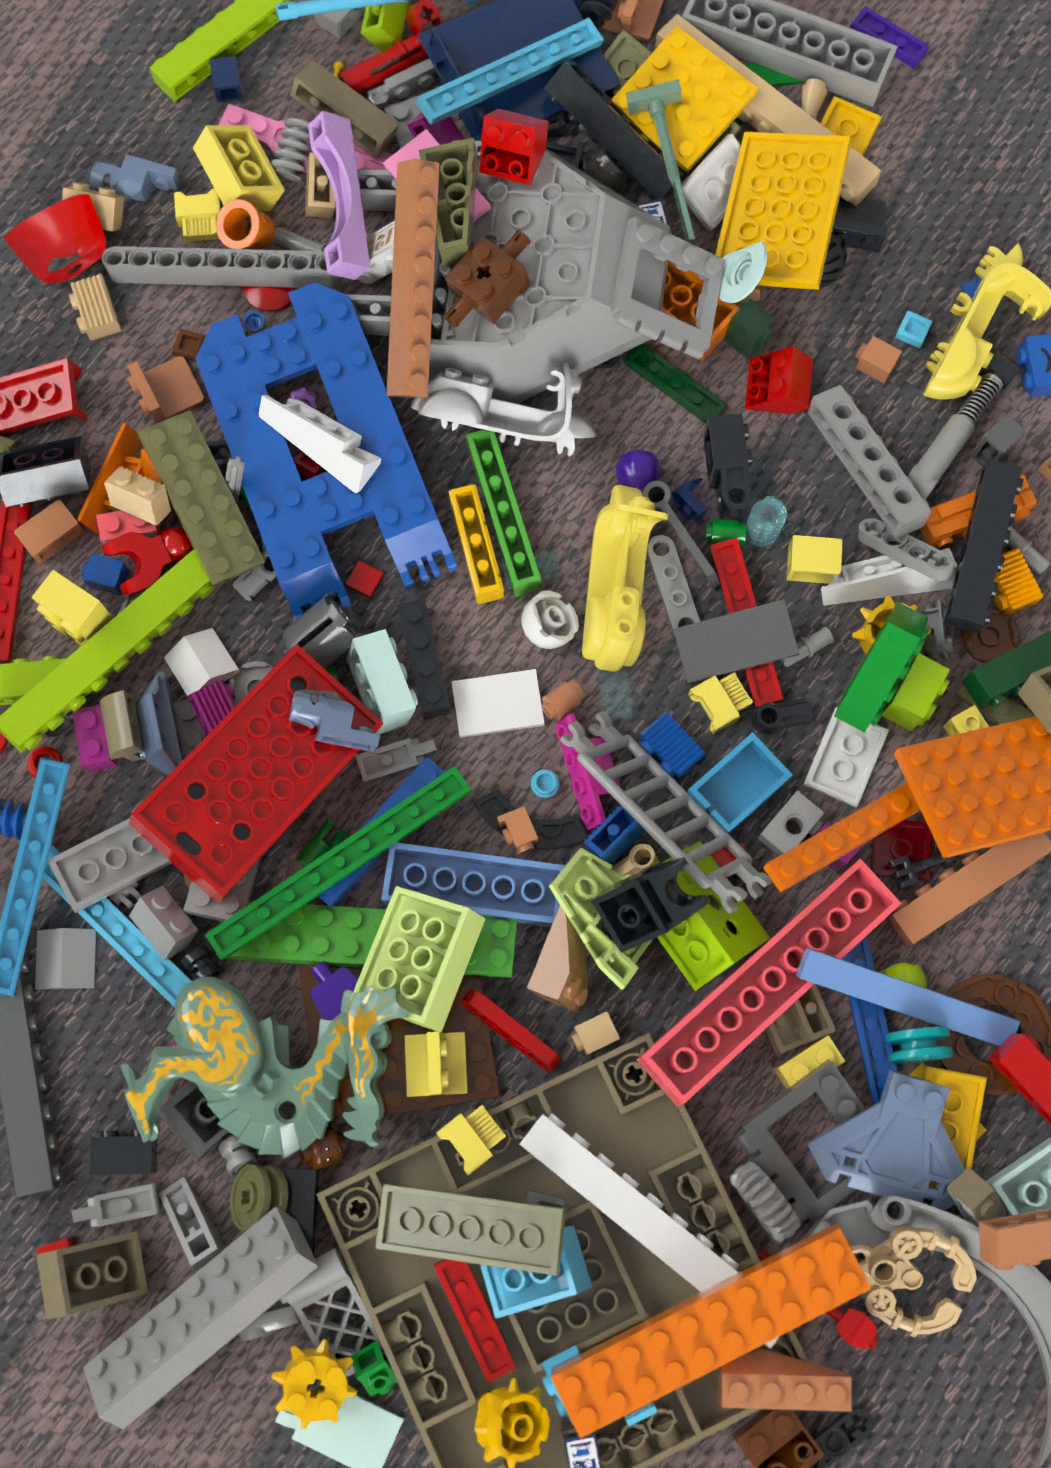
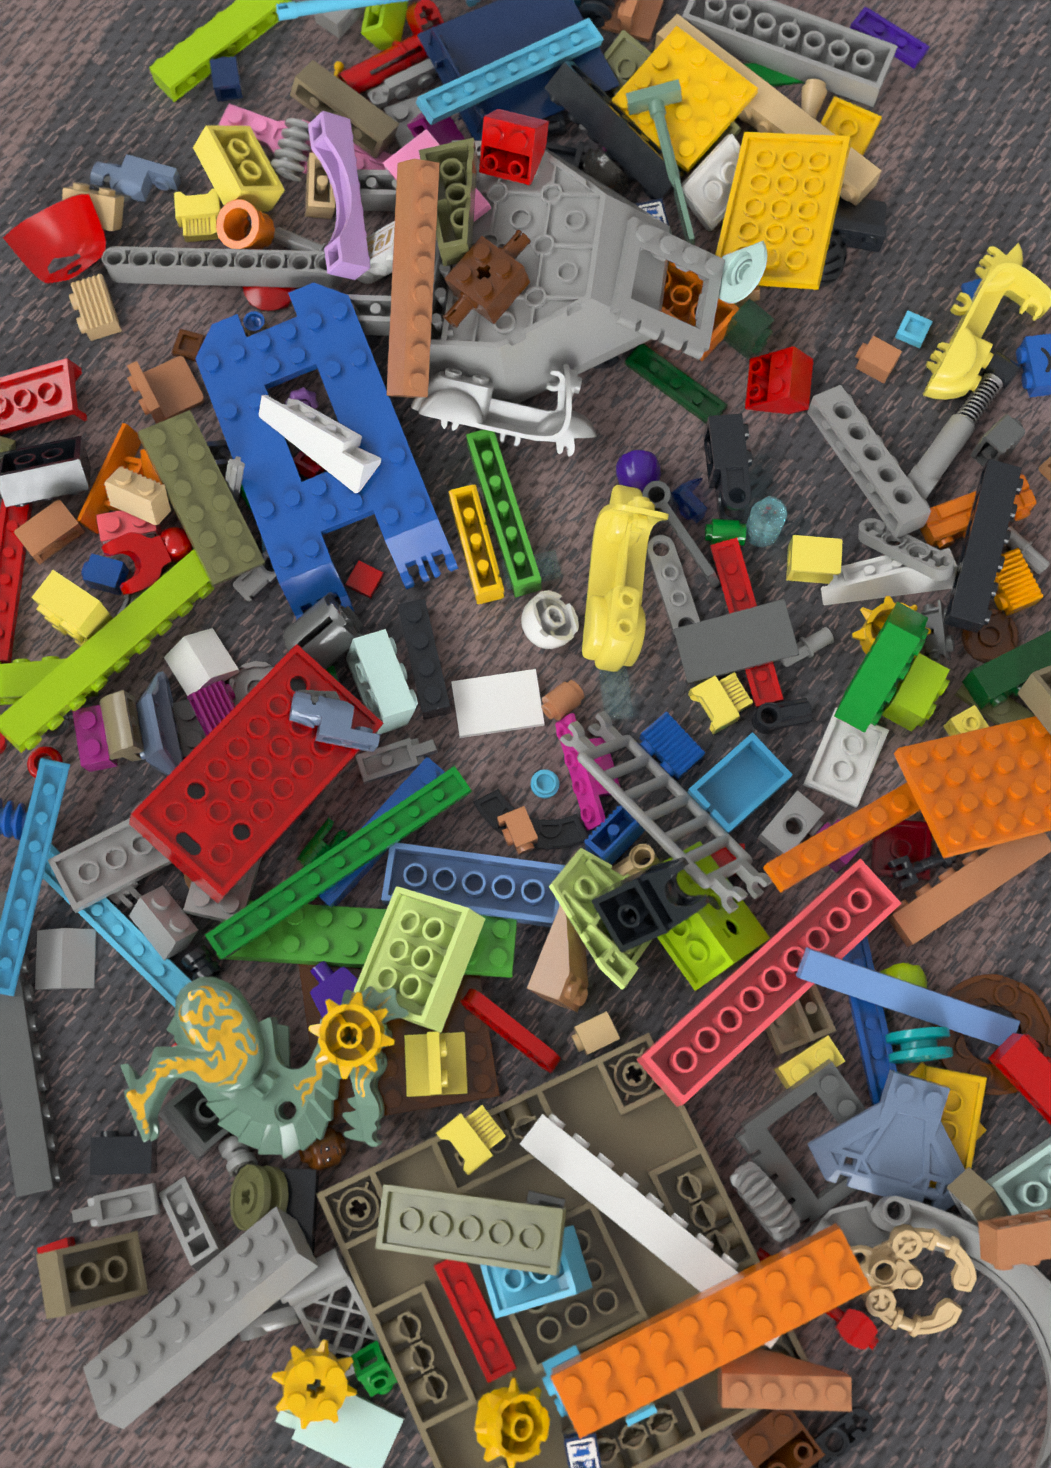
none -> yellow brick [309,992,395,1079]

